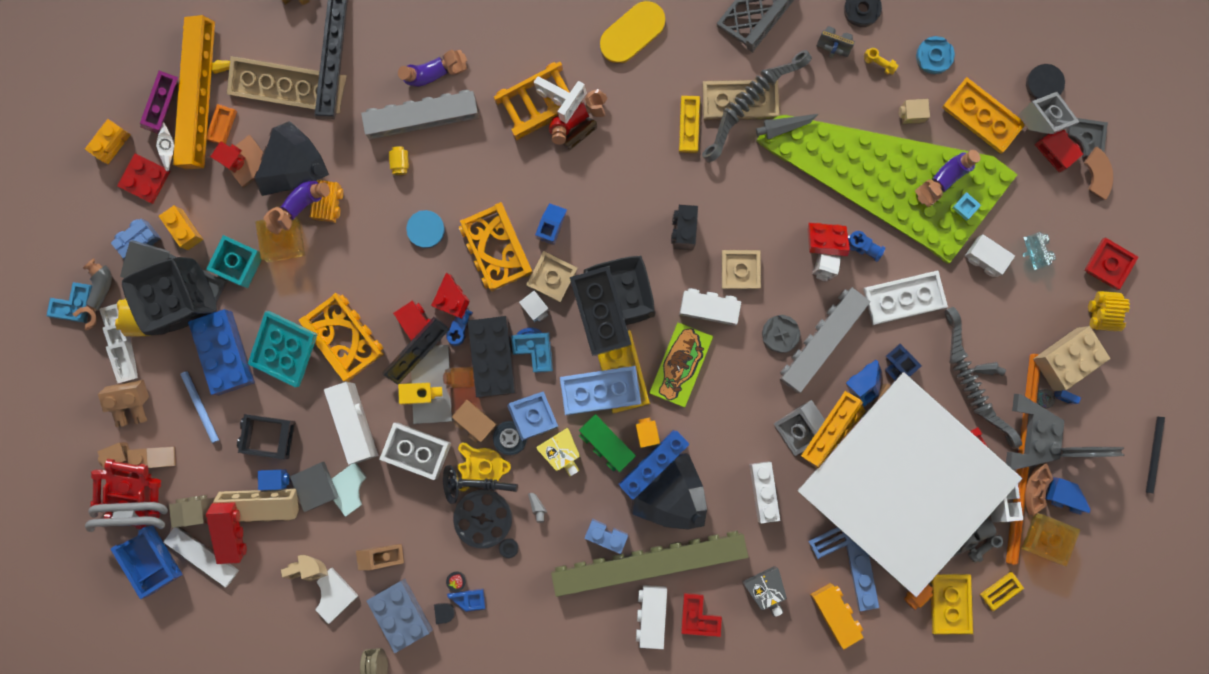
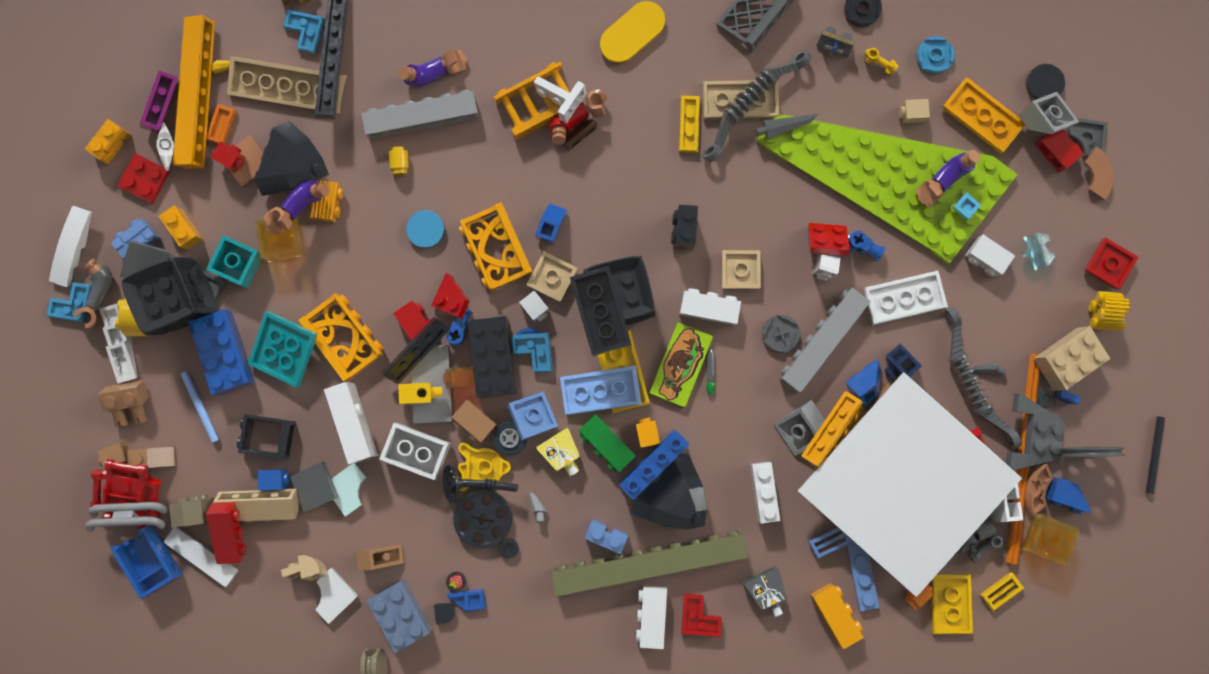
none -> white slope [49,206,92,287]
none -> dark azure tile [283,10,325,55]
none -> dark grey piece [706,348,715,396]

